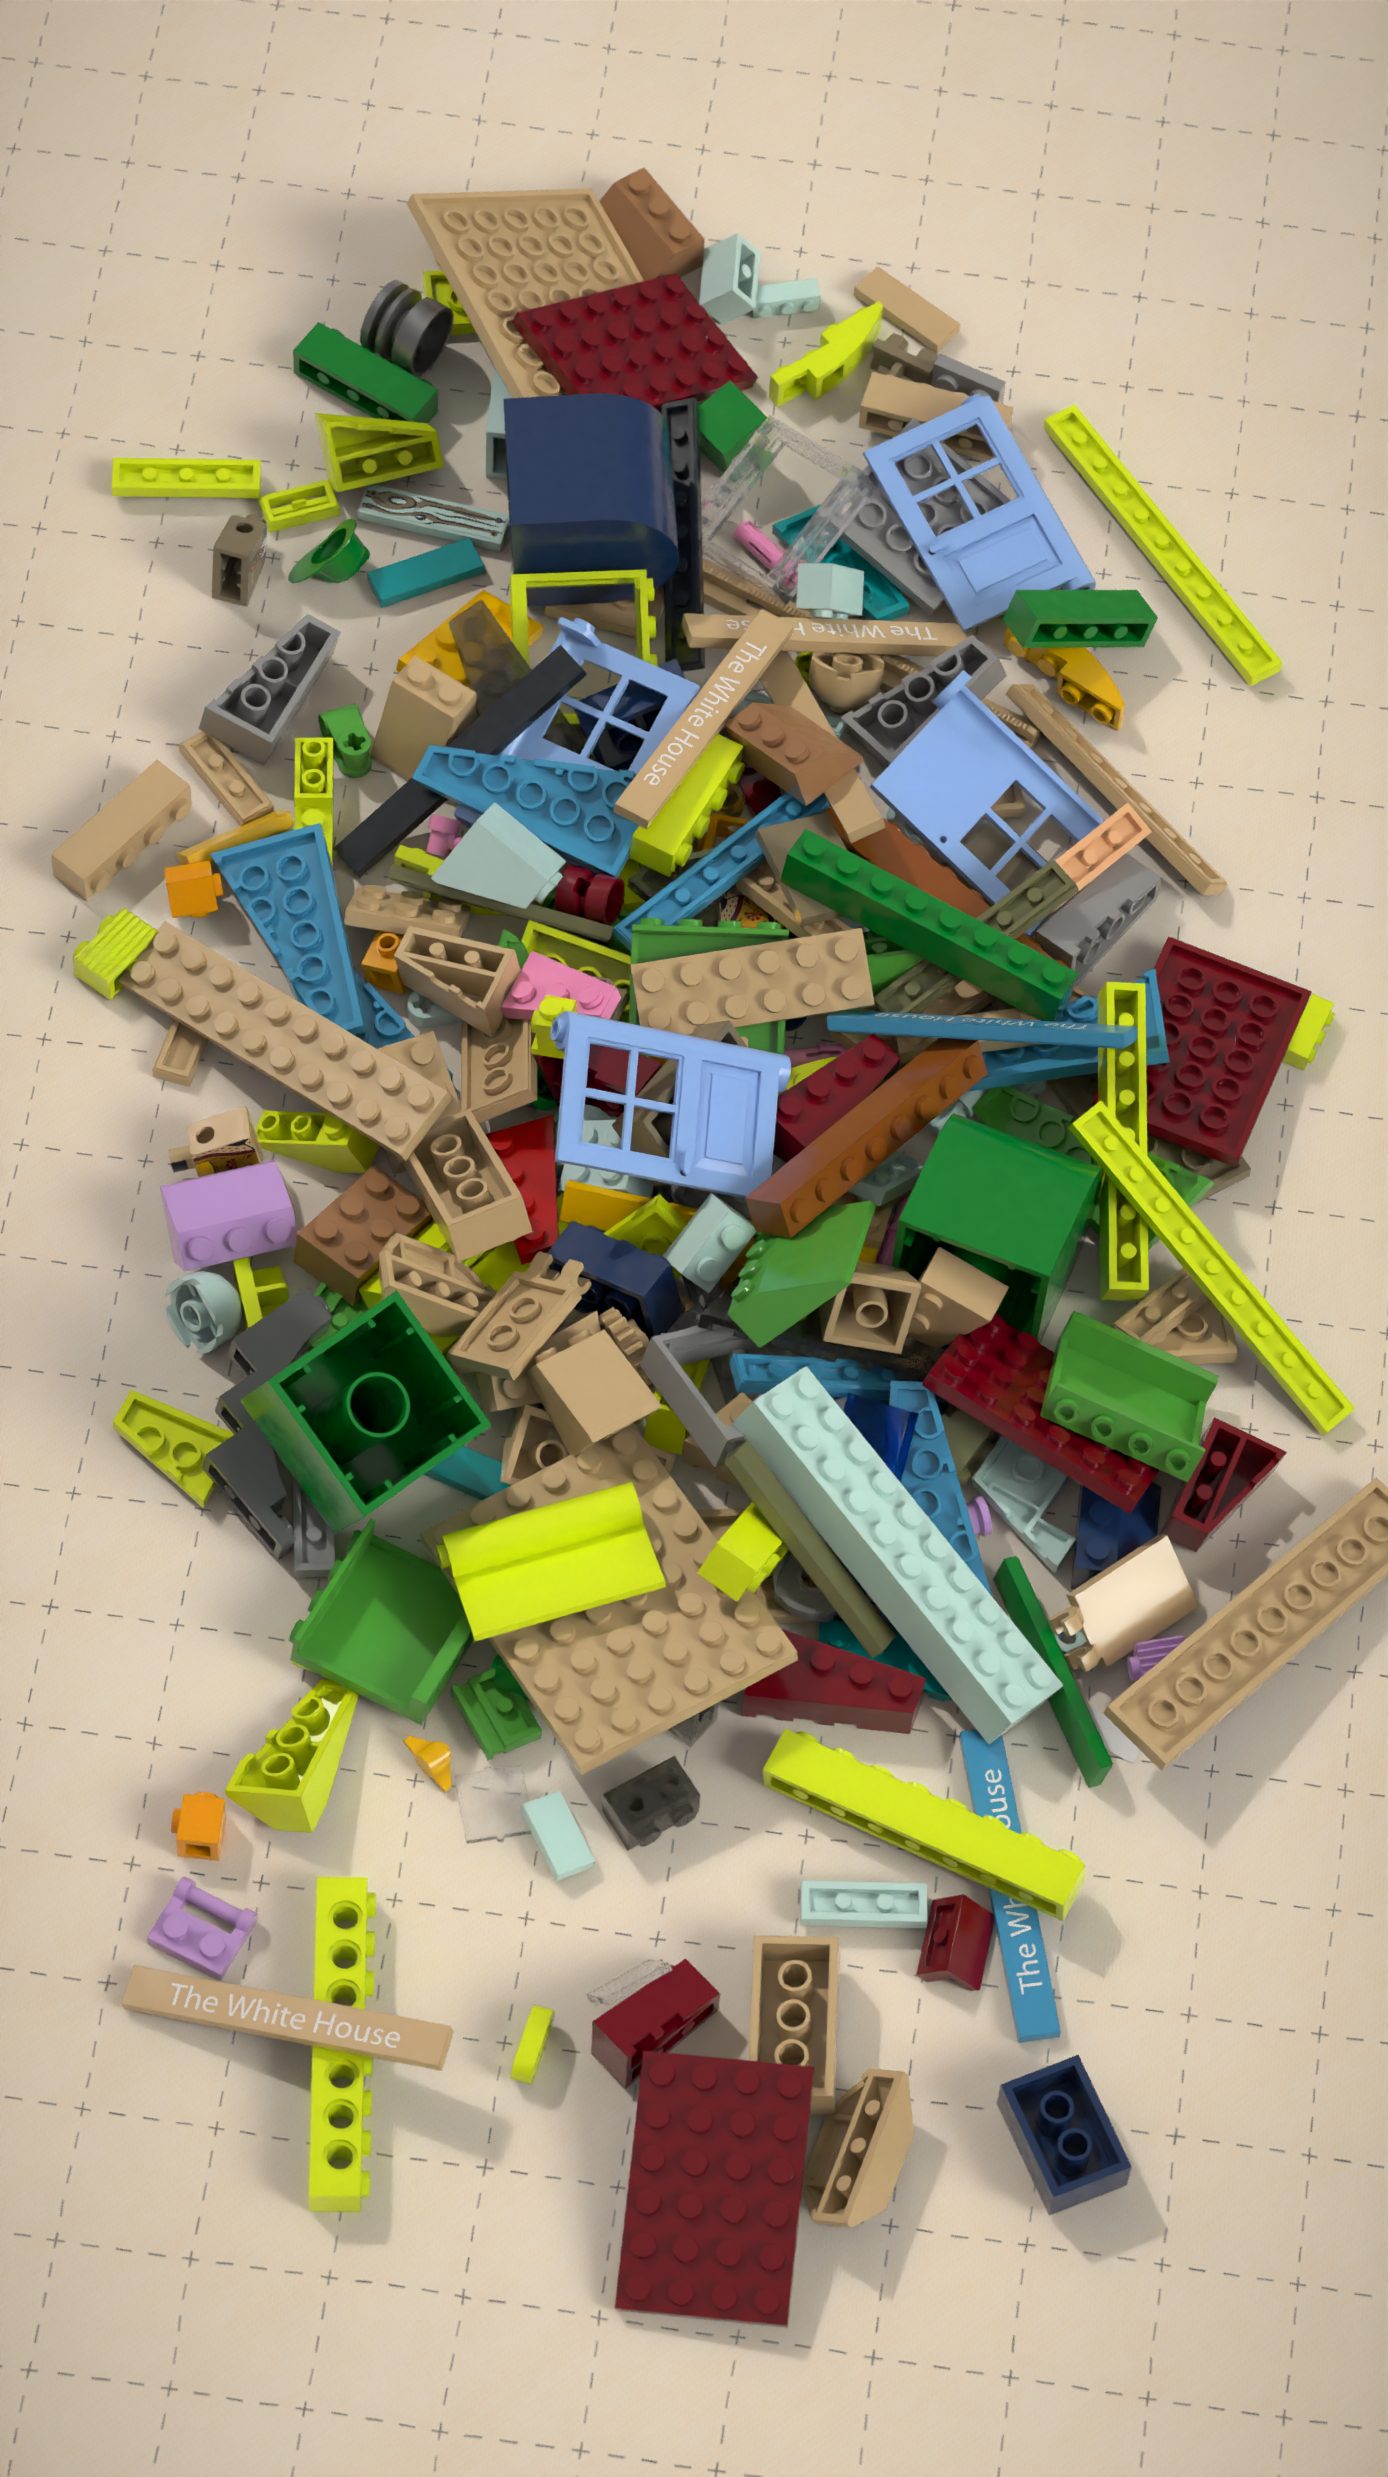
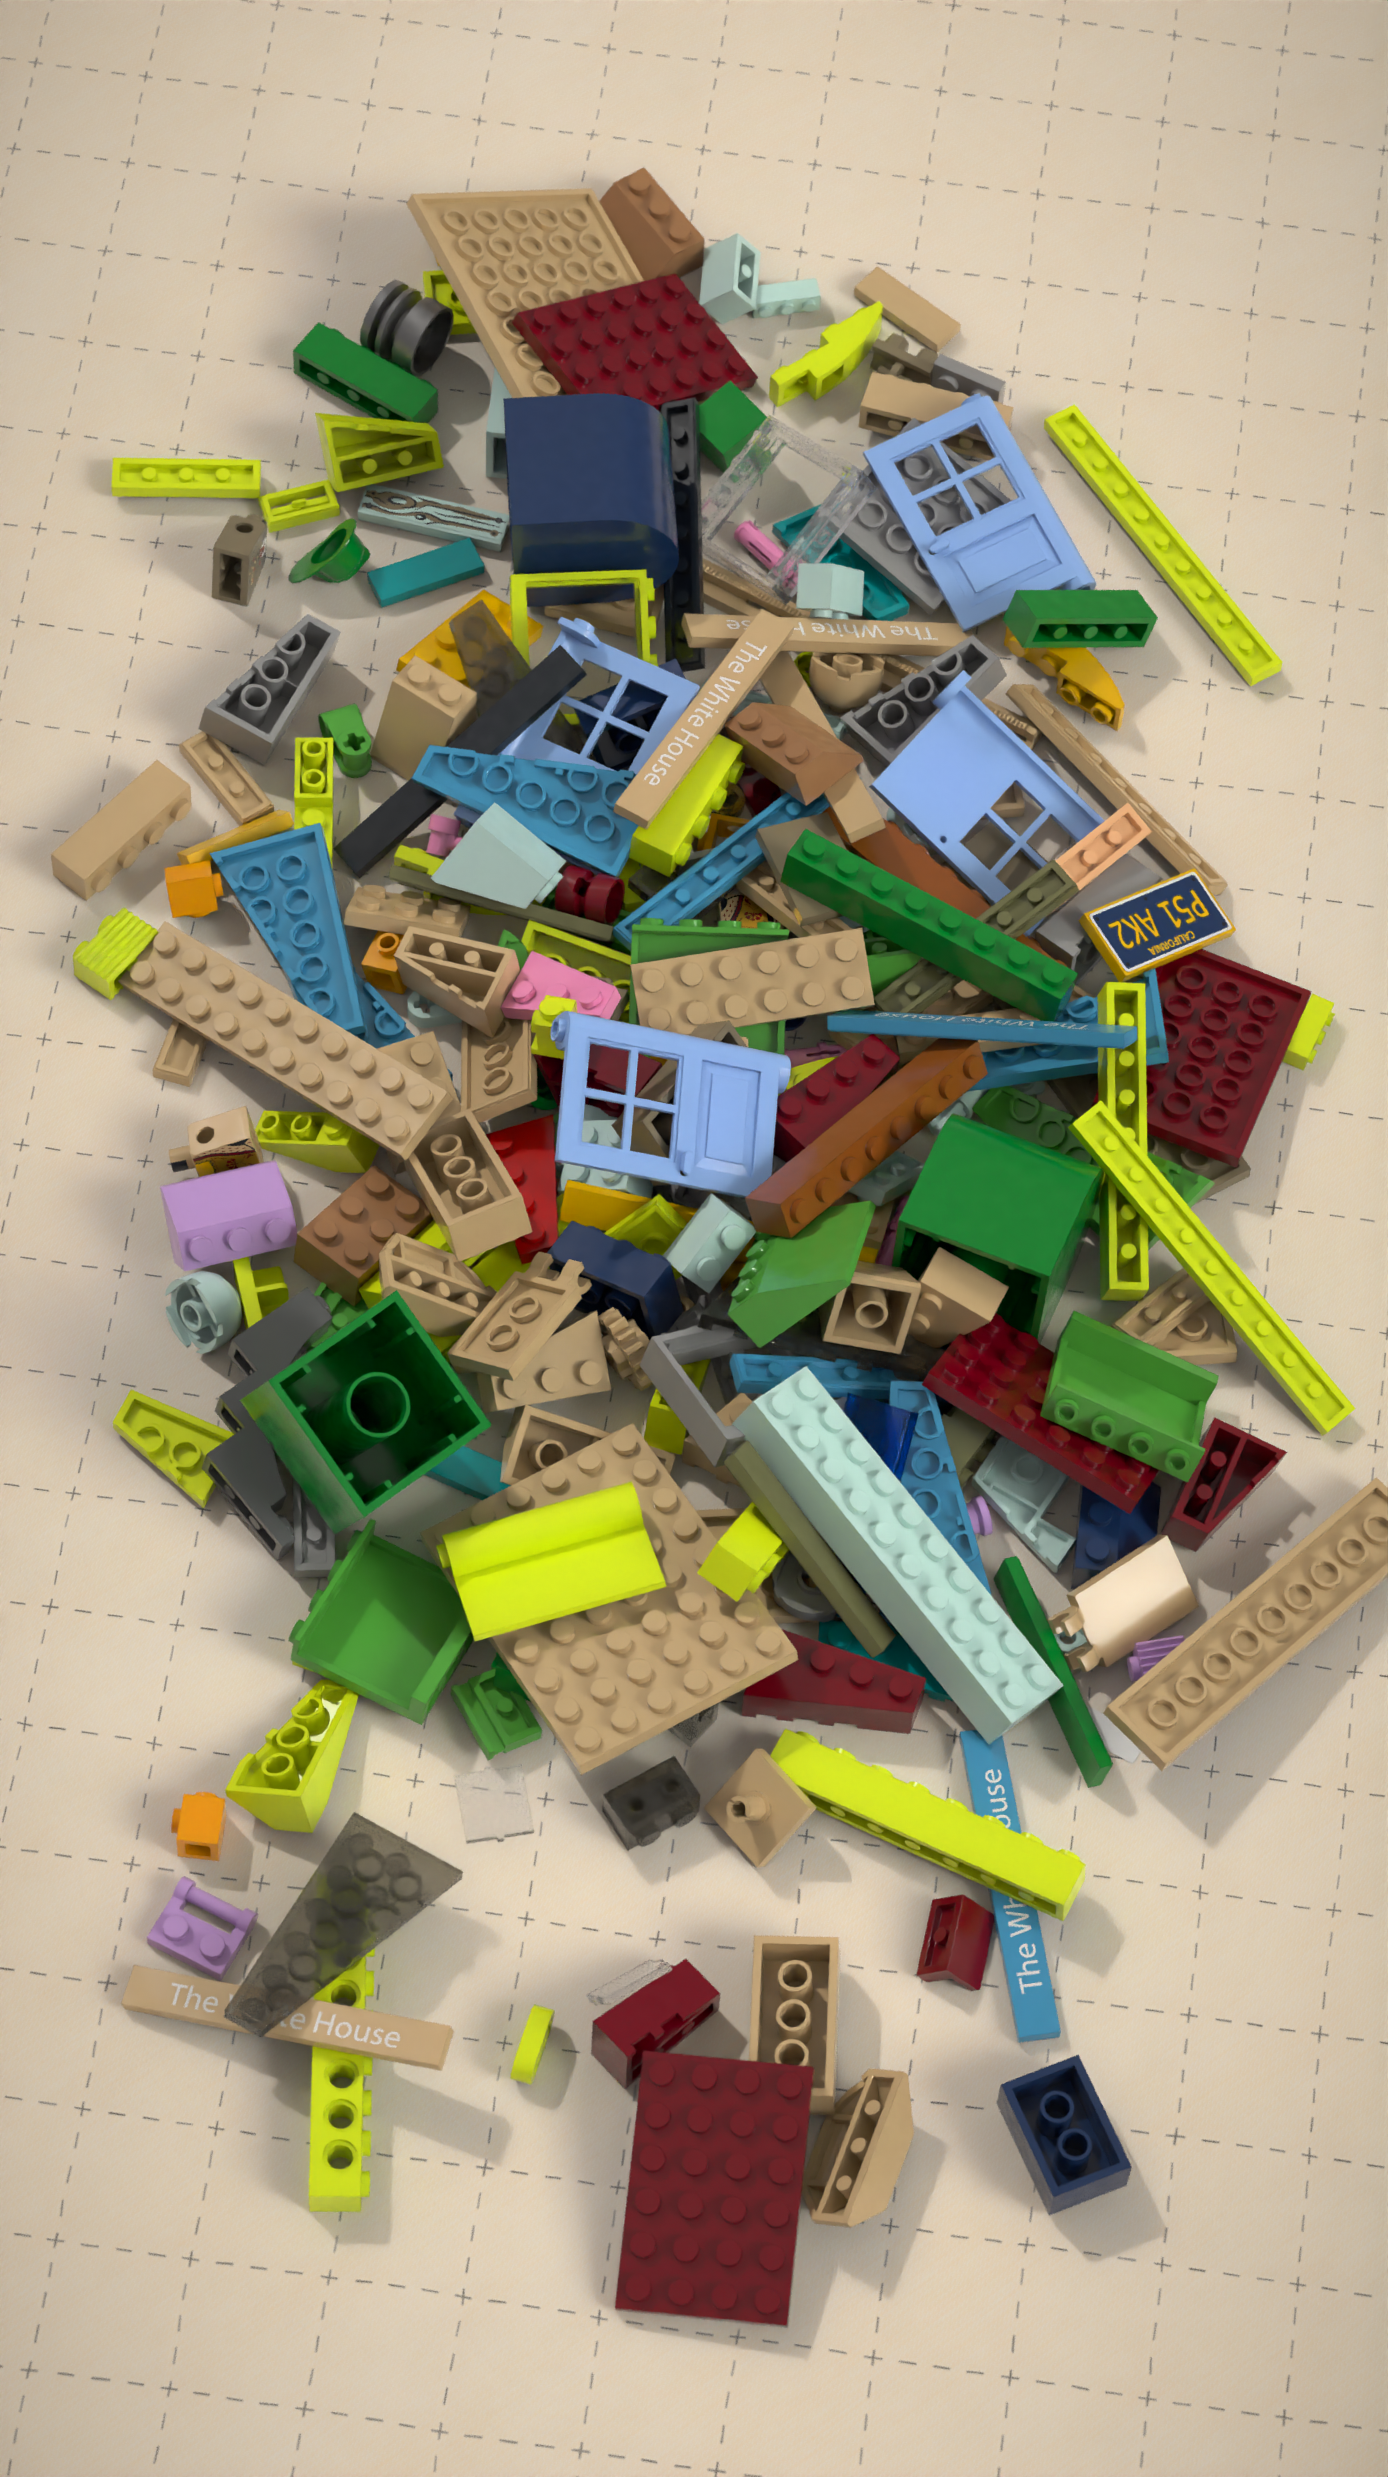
yellow piece [403,1735,451,1793] -> none
light aqua tile [520,1790,596,1881] -> none
tan slope [526,1329,661,1456] -> none
light aqua plate [801,1880,927,1928] -> none
none -> clear smoke wing [224,1812,463,2038]
none -> tan tile [704,1748,817,1867]
none -> tile [1078,868,1236,982]

